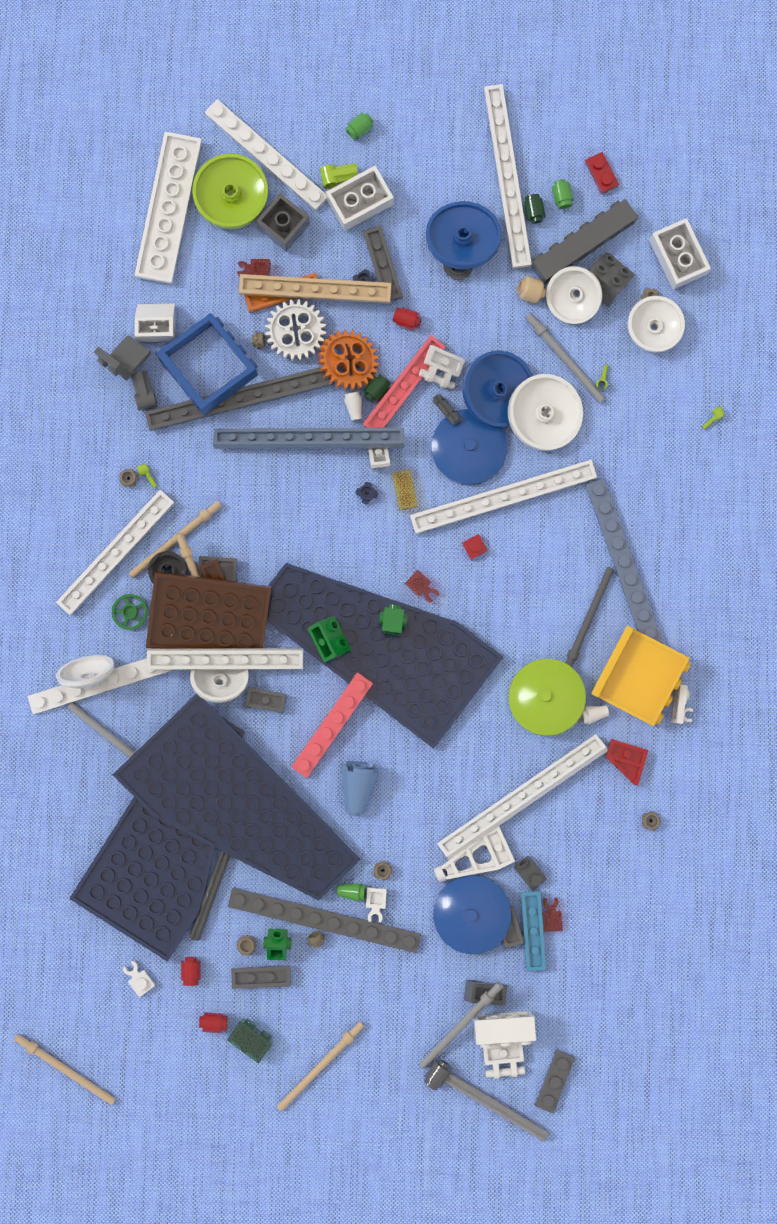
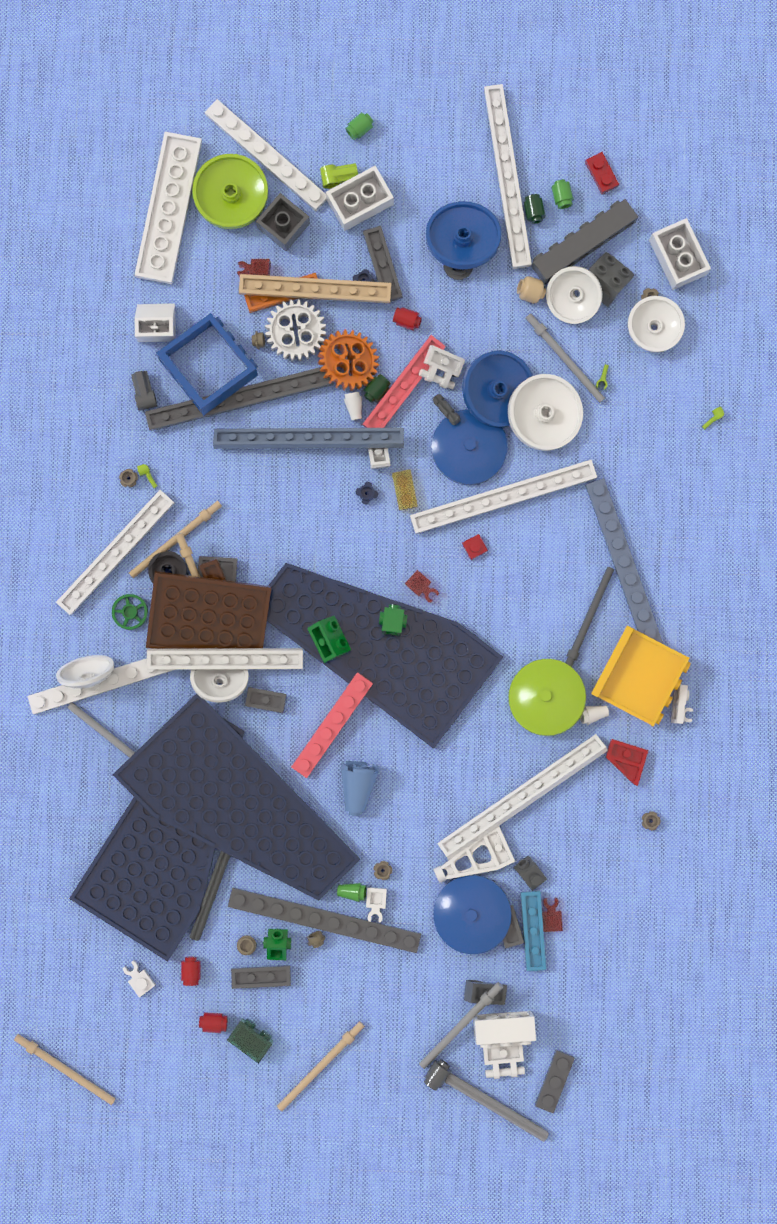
dark grey bracket [94,336,151,381] -> none

